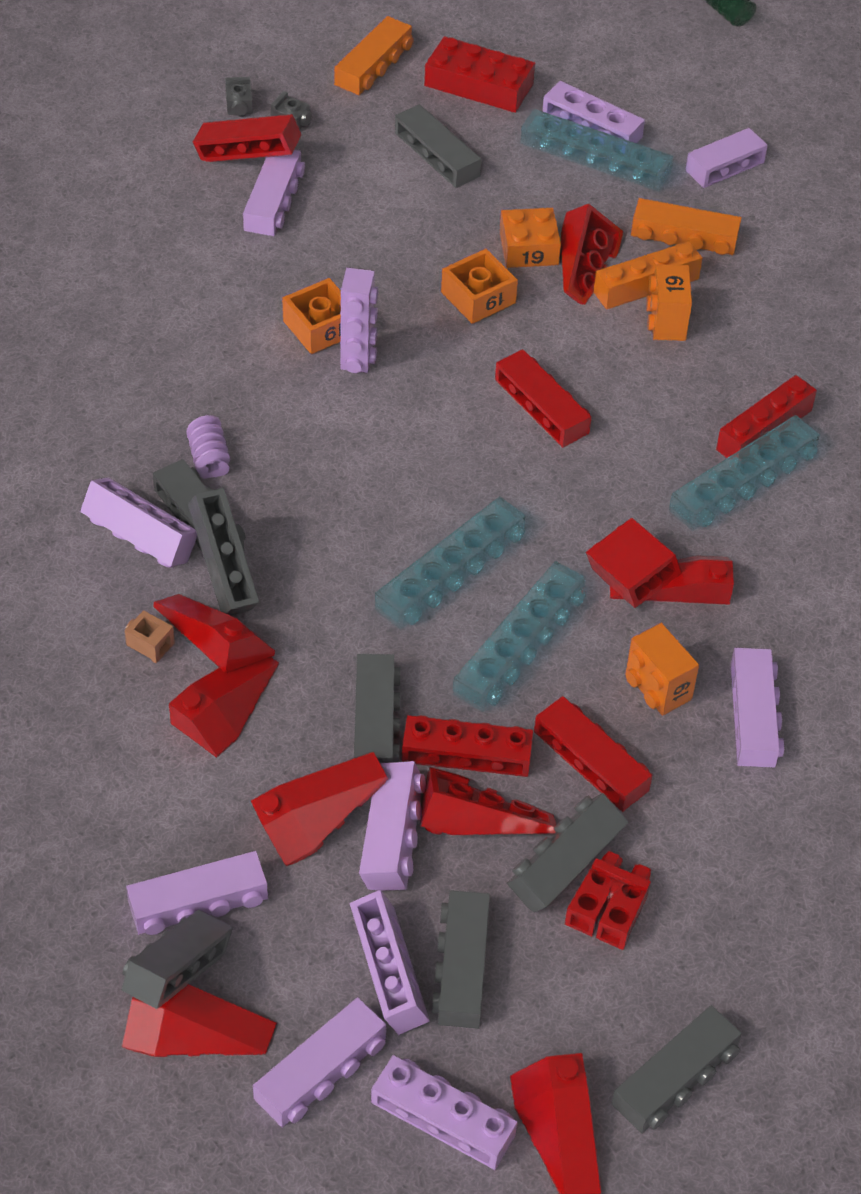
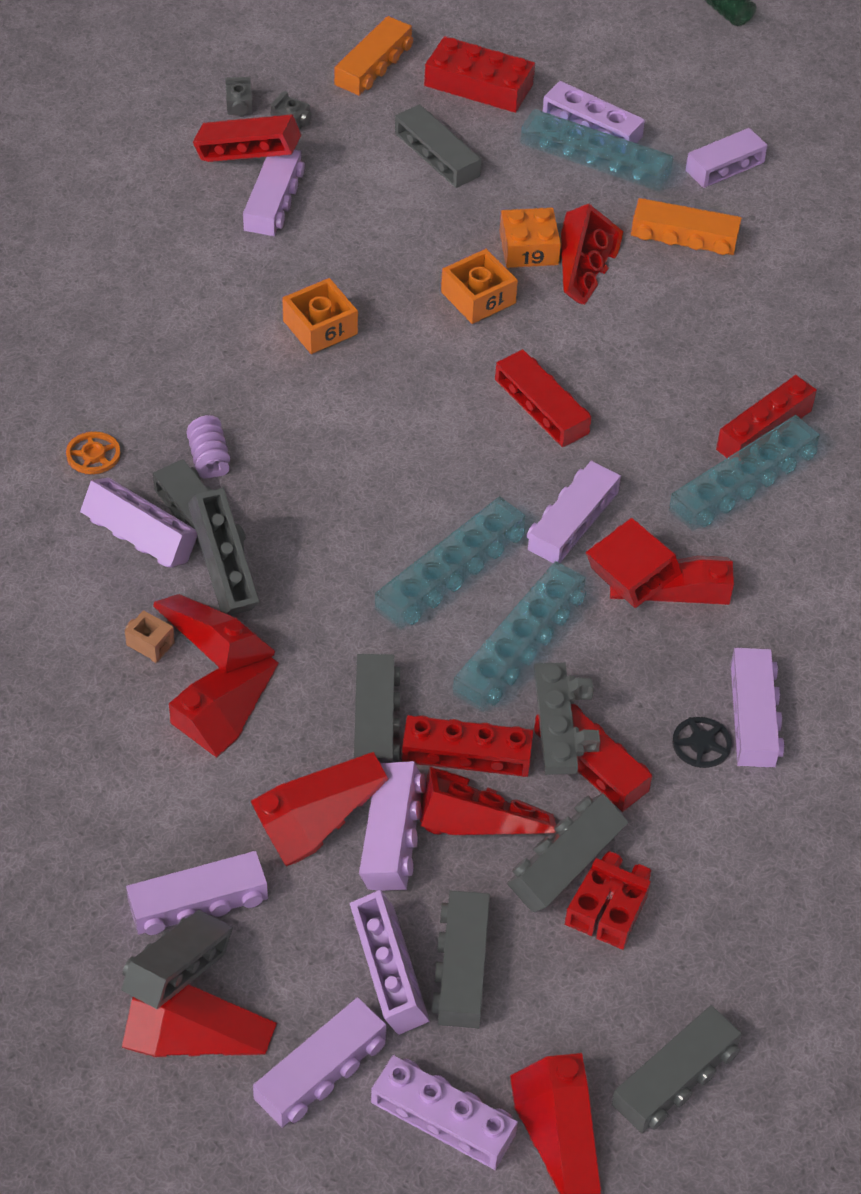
lavender brick [341,268,378,373] -> none
orange brick [593,241,703,310] -> none
orange brick [625,622,699,716] -> none
orange brick [646,264,692,341] -> none
none -> orange wheel [66,431,120,474]
none -> lavender brick [527,461,621,566]
none -> dark grey hinge [534,662,600,775]
none -> black wheel [672,717,732,768]

